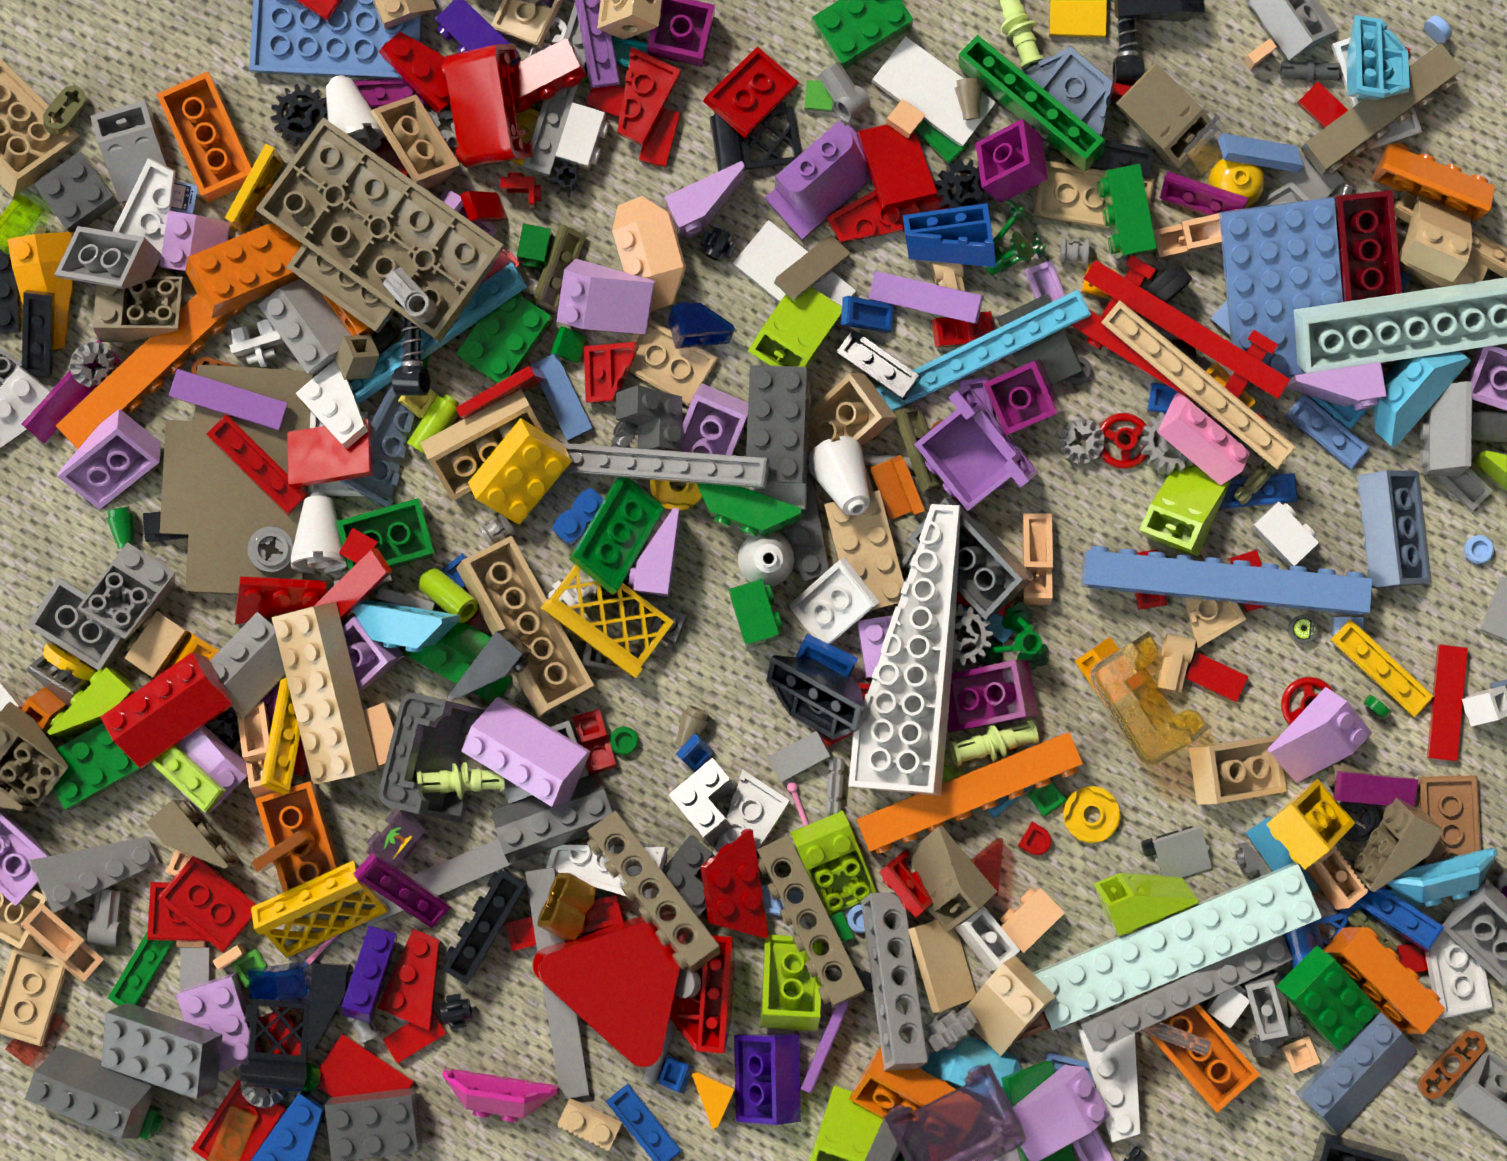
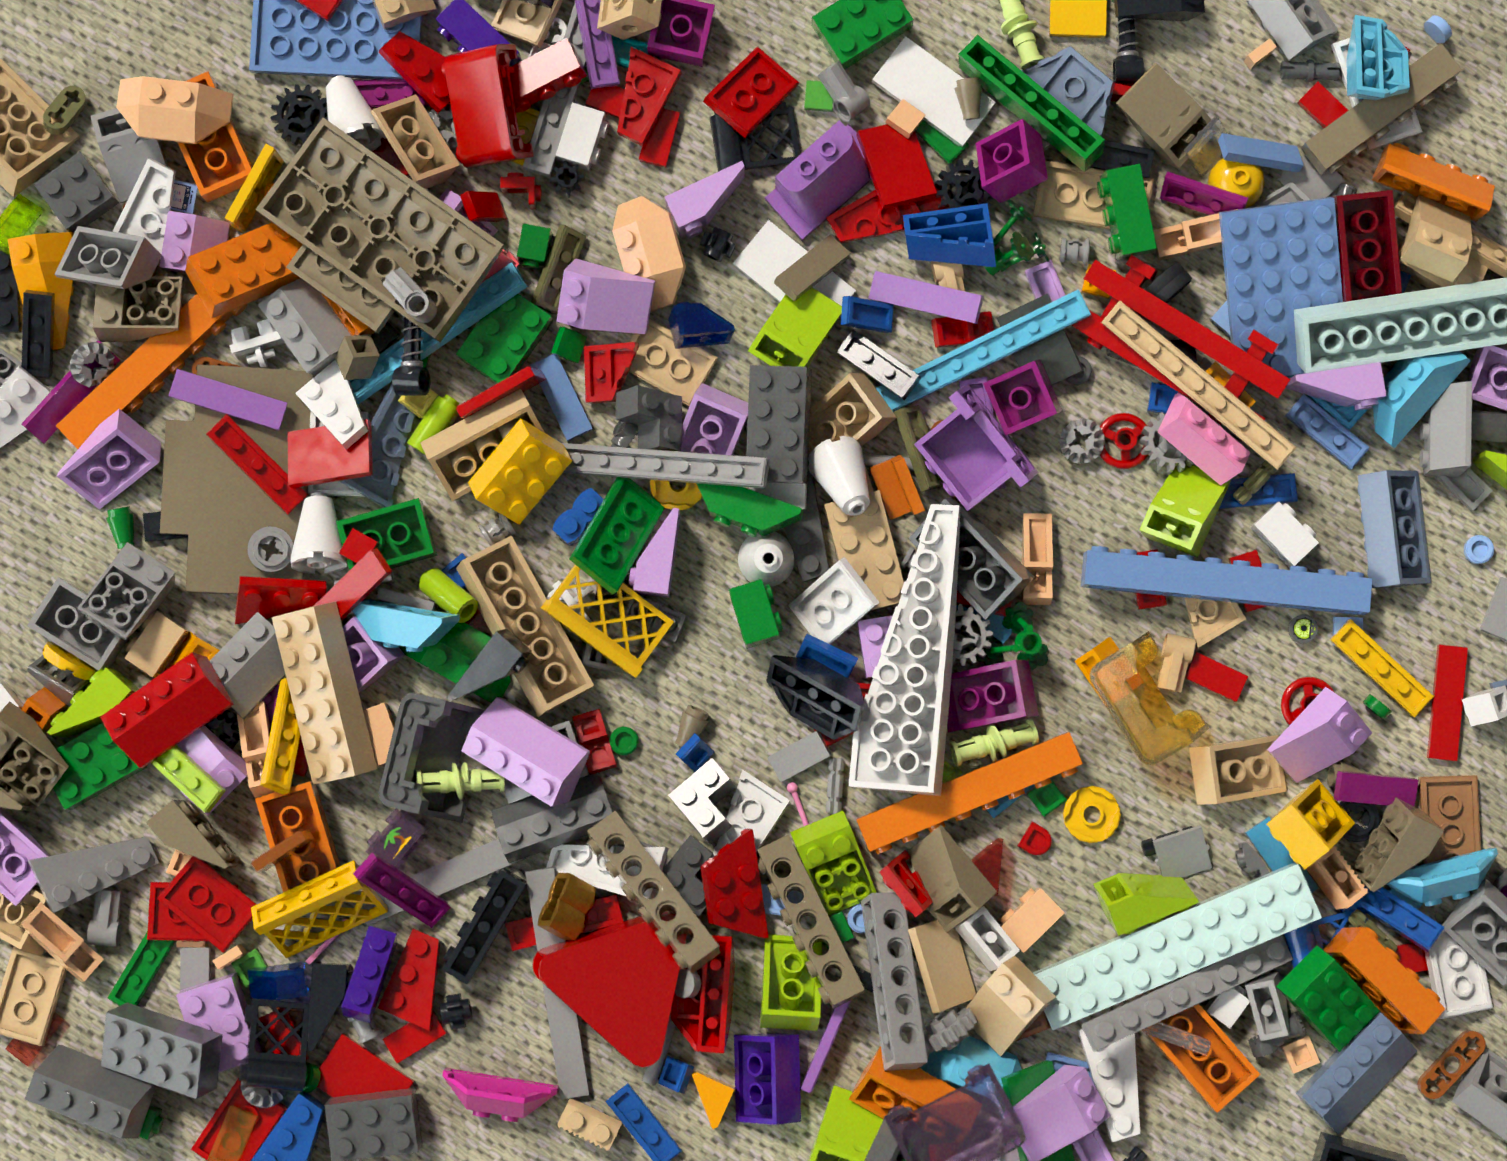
none -> light nougat wedge [117,76,234,144]

